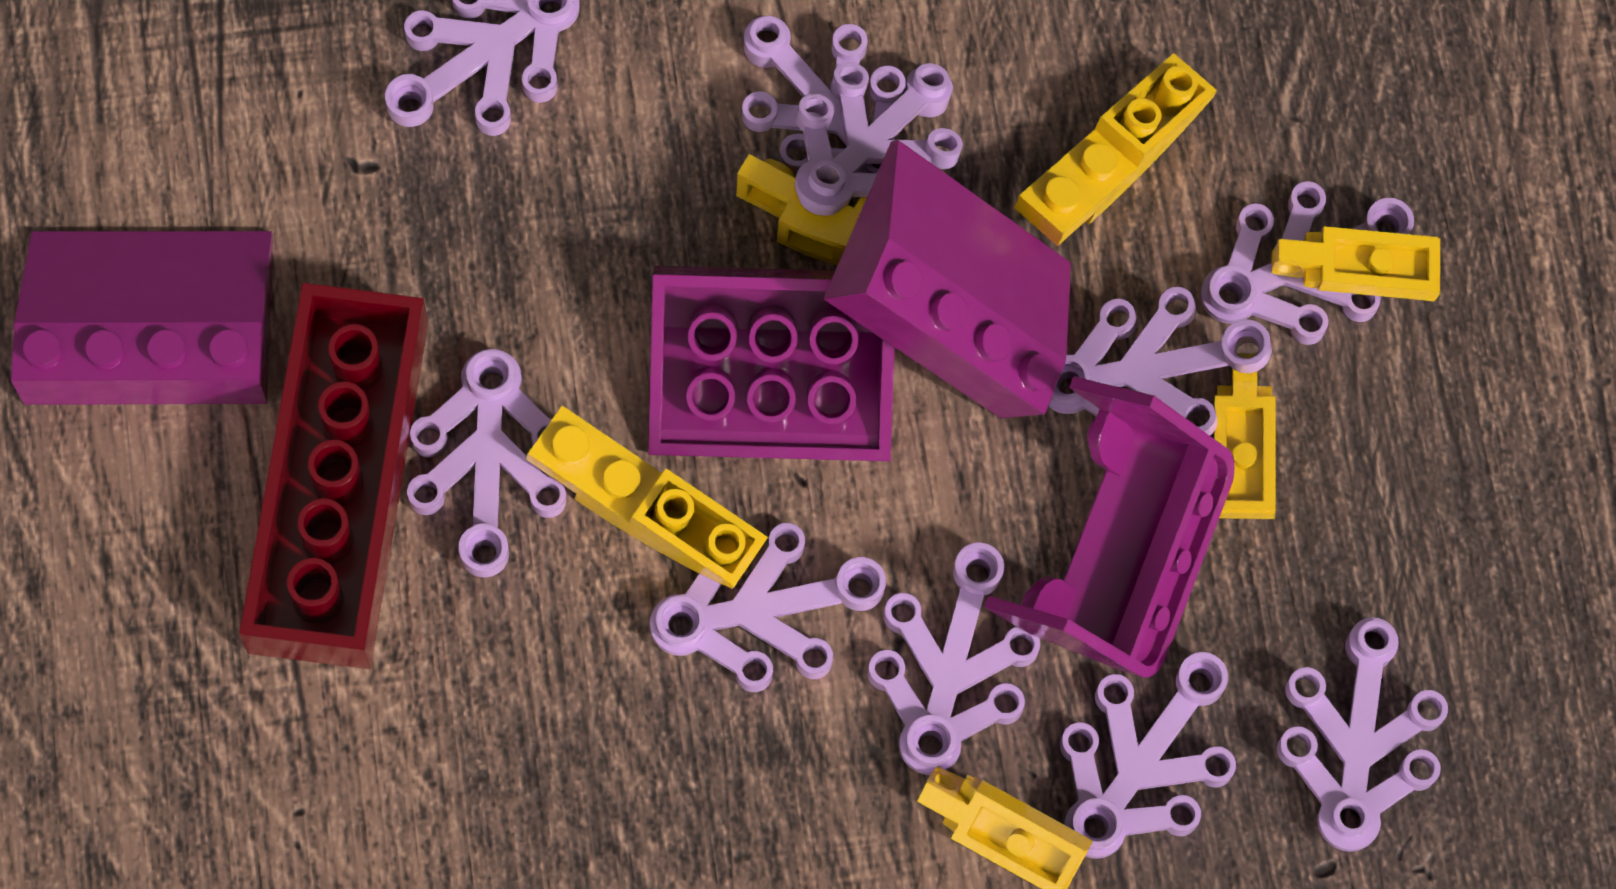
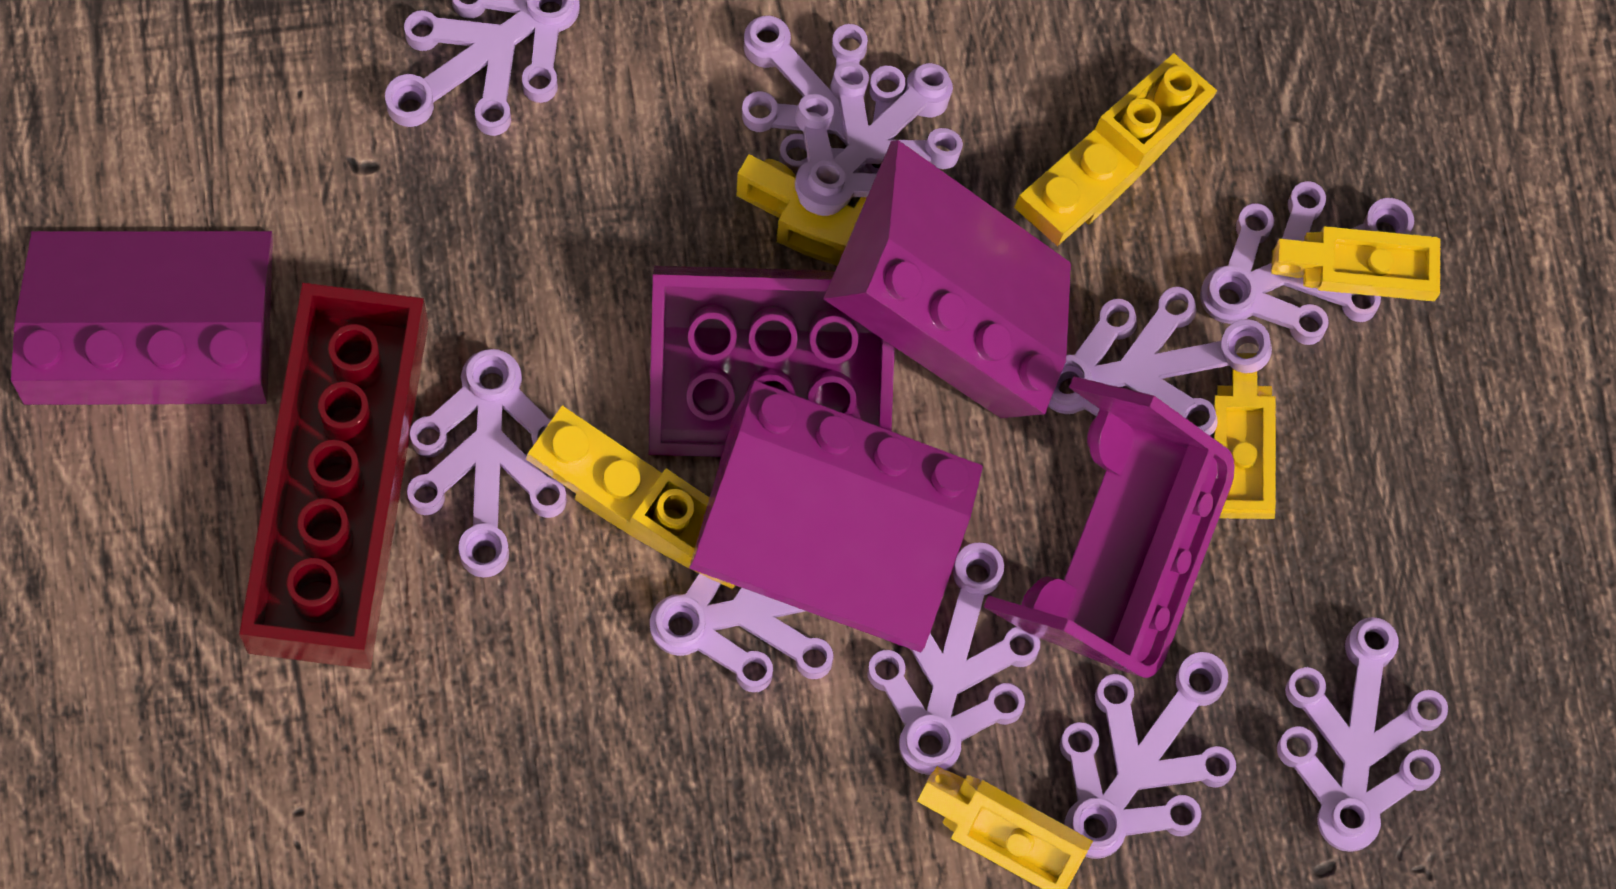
none -> magenta slope [689,380,983,653]

